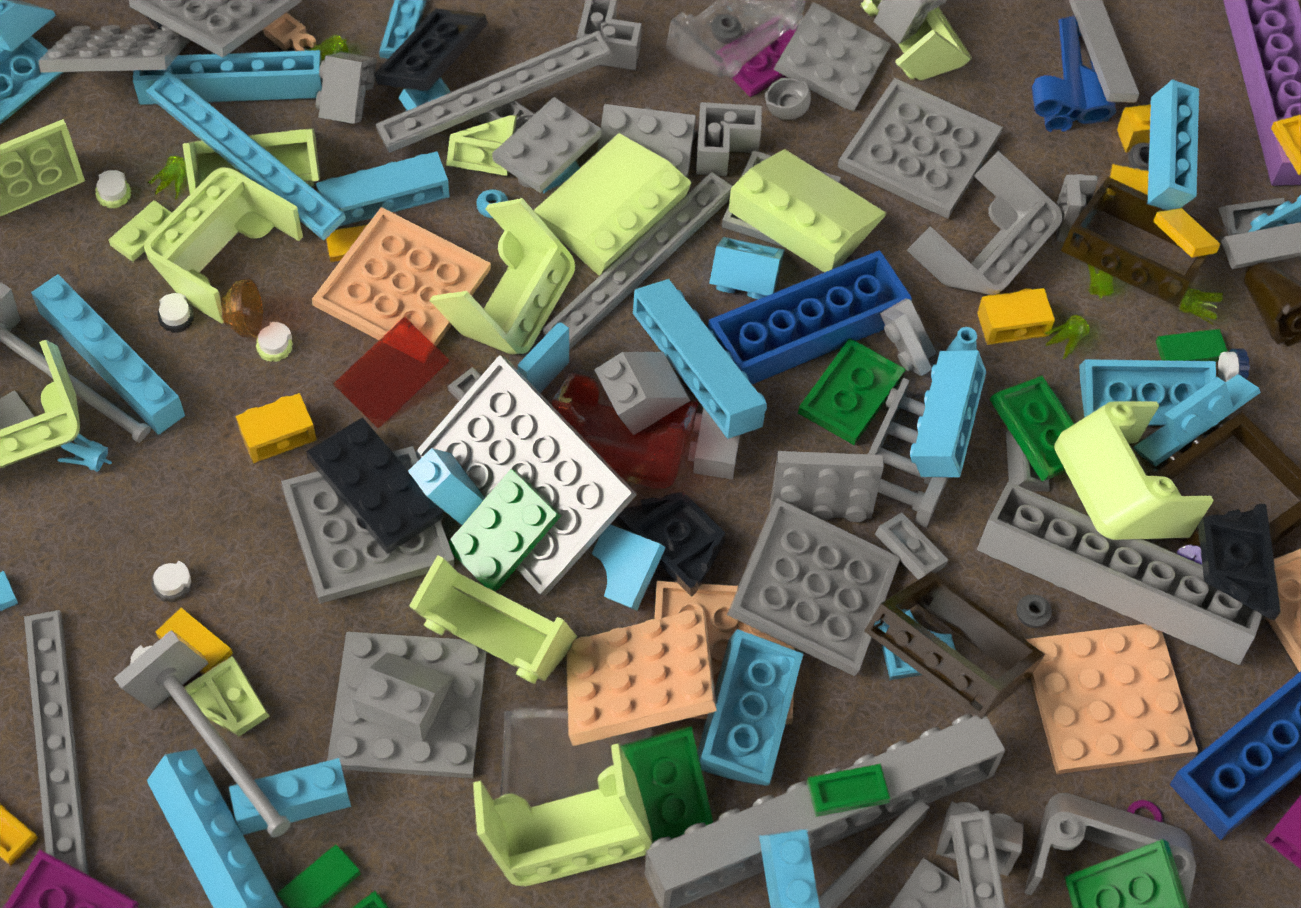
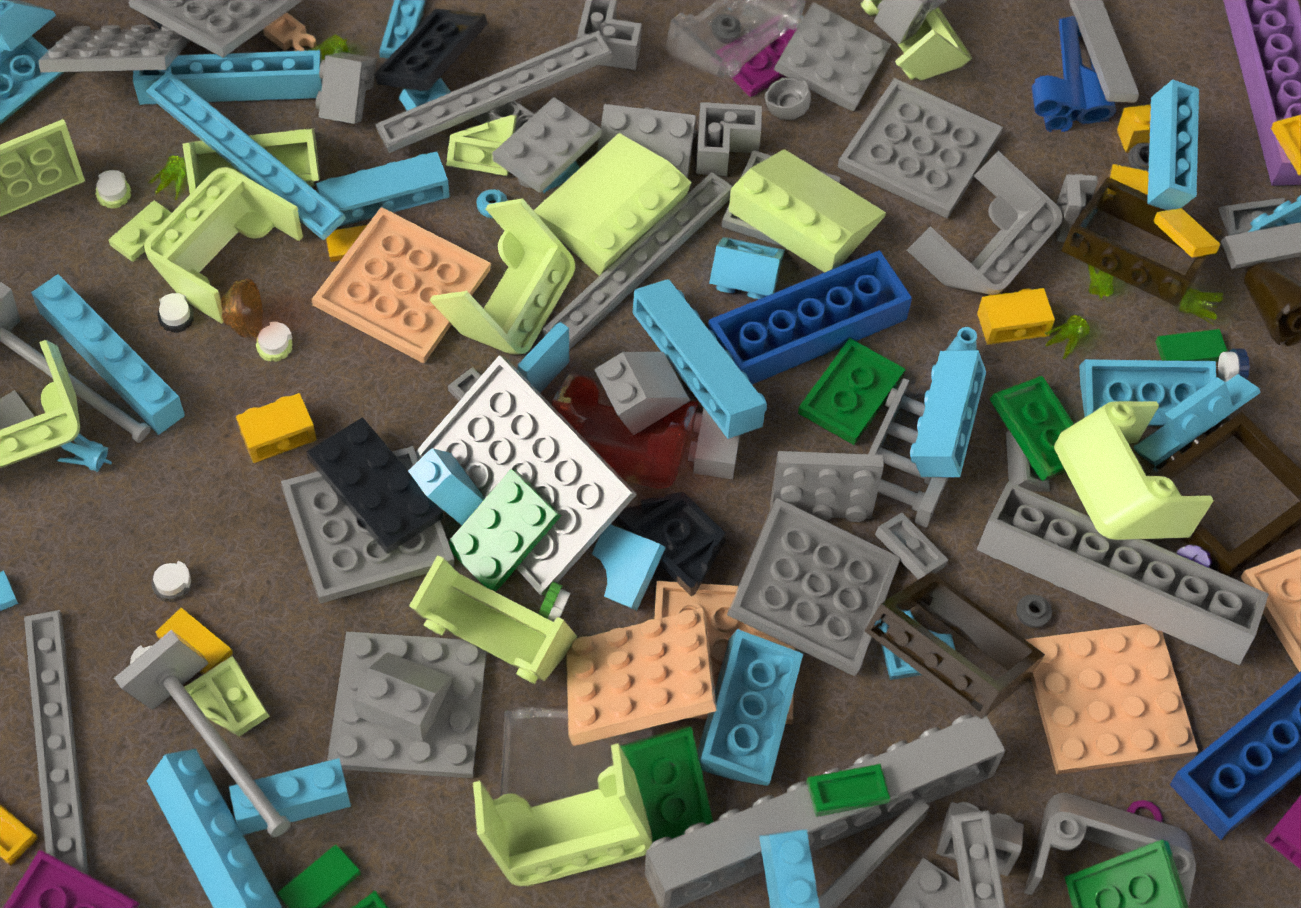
clear red piece [333,317,450,428] -> none
light grey bracket [880,298,936,376] -> none
black wing [1198,503,1281,620] -> none
none -> piece [538,581,571,622]

